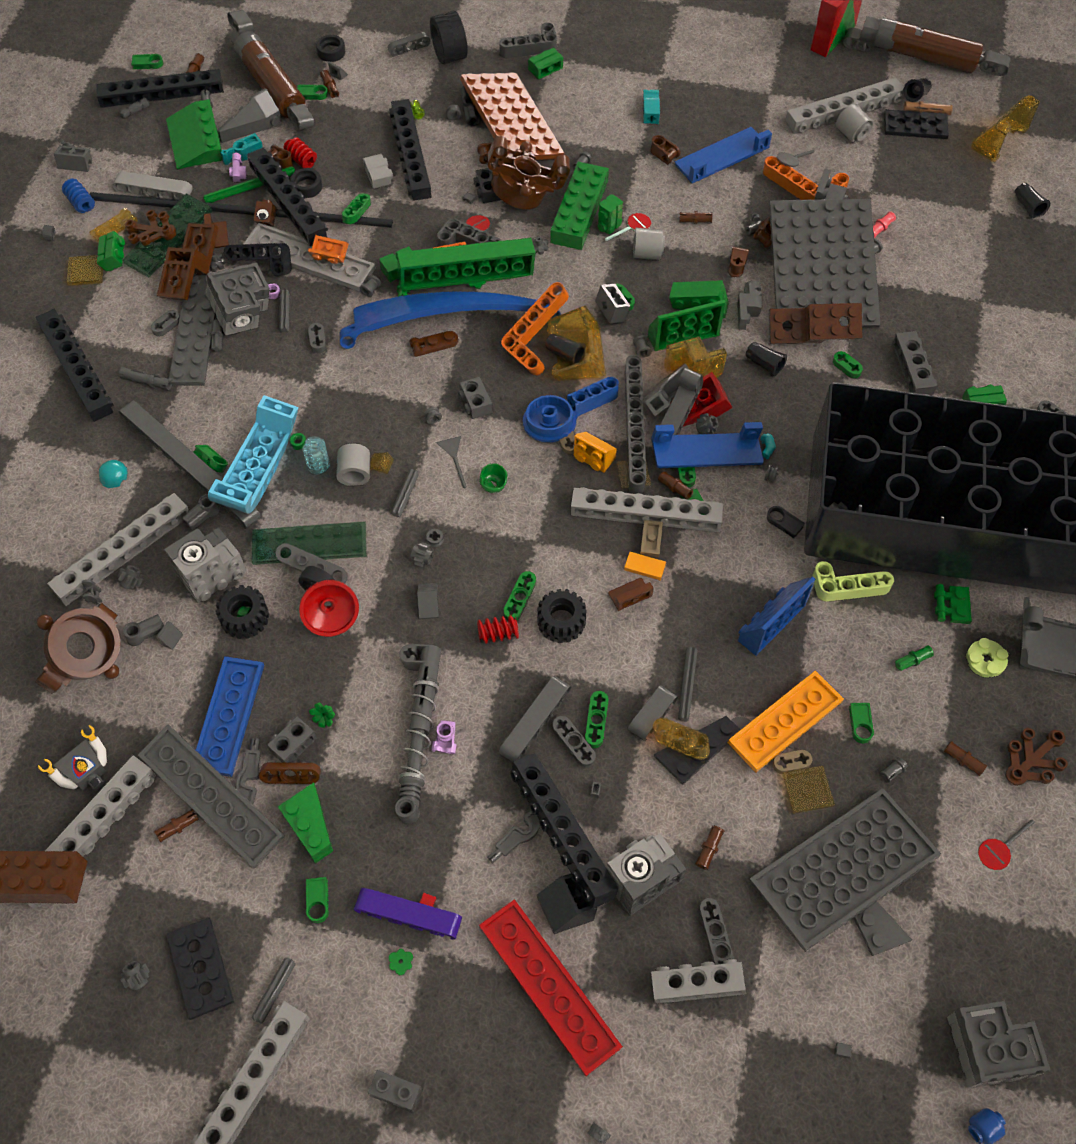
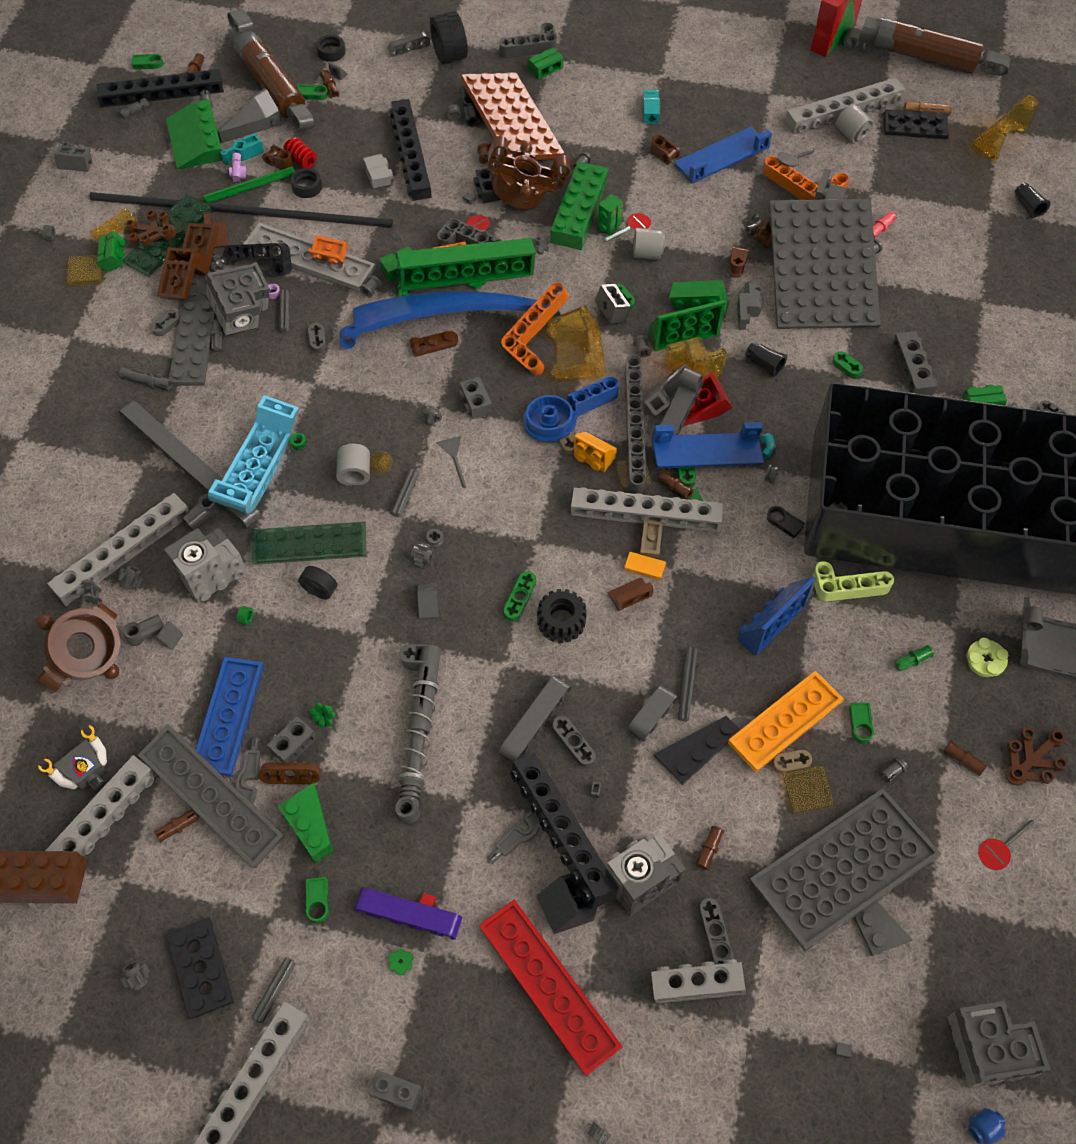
black brick [35,309,114,422] -> none
blue piece [62,178,95,213] -> none
teal hair [99,460,128,488] -> none
light grey beam [112,171,193,201] -> none
green piece [192,445,228,473] -> none
black tyre [216,585,269,639] -> none
black brick [247,147,328,247] -> none
reddish brown brick [254,200,277,226] -> none
dark grey plate [276,543,348,583] -> none
red dish [299,580,359,637] -> none
clear light blue piece [303,436,330,475] -> none
green beam [342,193,371,224] -> none
clear neon green pin [410,100,425,119] -> none
lavender plate [431,720,457,754] -> none
red piece [477,615,519,644] -> none
green hair [479,463,508,493] -> none
black plant [545,333,586,366] -> none
green beam [585,691,609,748] -> none
clear yellow beam [653,718,710,760] -> none
reddish brown pin [679,211,713,224] -> none
dark grey gear [696,413,718,434] -> none
reddish brown bracket [769,303,862,344] -> none
black plant [903,78,932,102] -> none
green plate [934,584,972,624] -> none

